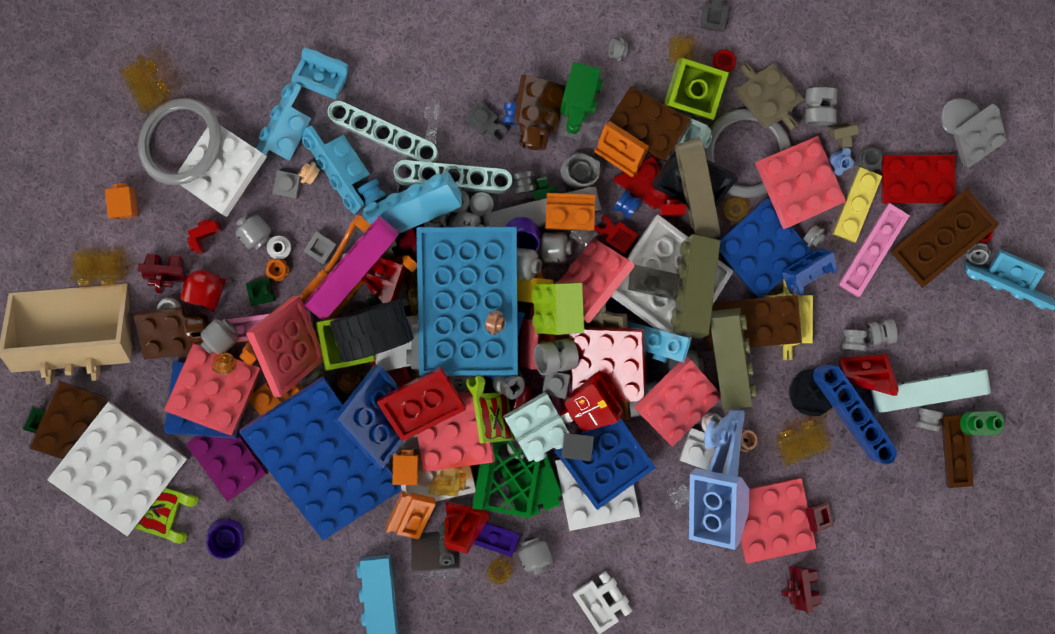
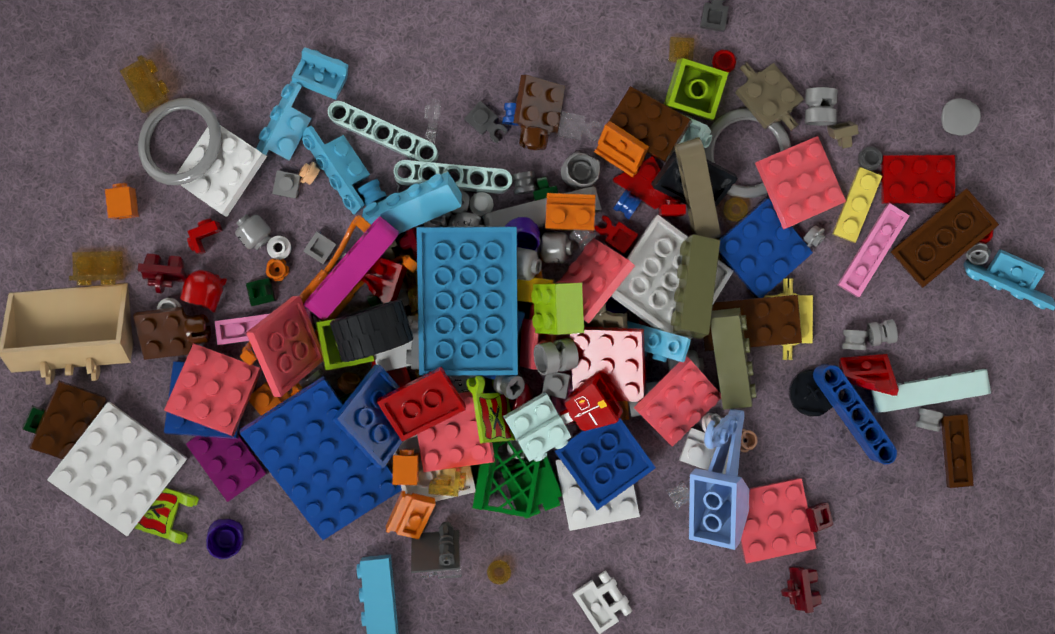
light grey head [201,319,238,355] -> none
clear yellow plate [211,353,237,375] -> none
red wing [444,501,489,554] -> none
dark purple plate [474,522,520,557] -> none
nougat plate [486,310,506,336] -> none
light grey head [518,538,553,575] -> none
green hinge [560,62,603,135] -> none
dark grey panel [561,433,594,461] -> none
light grey plate [609,37,628,61] -> none
clear smoke plate [628,264,680,300] -> none
clear yellow bracket [774,420,831,466] -> none
blue hinge [781,248,838,295] -> none
medium blue plate [829,148,854,176] -> none
light grey plate [953,103,1007,168] -> none
green plate [960,411,1005,436] -> none

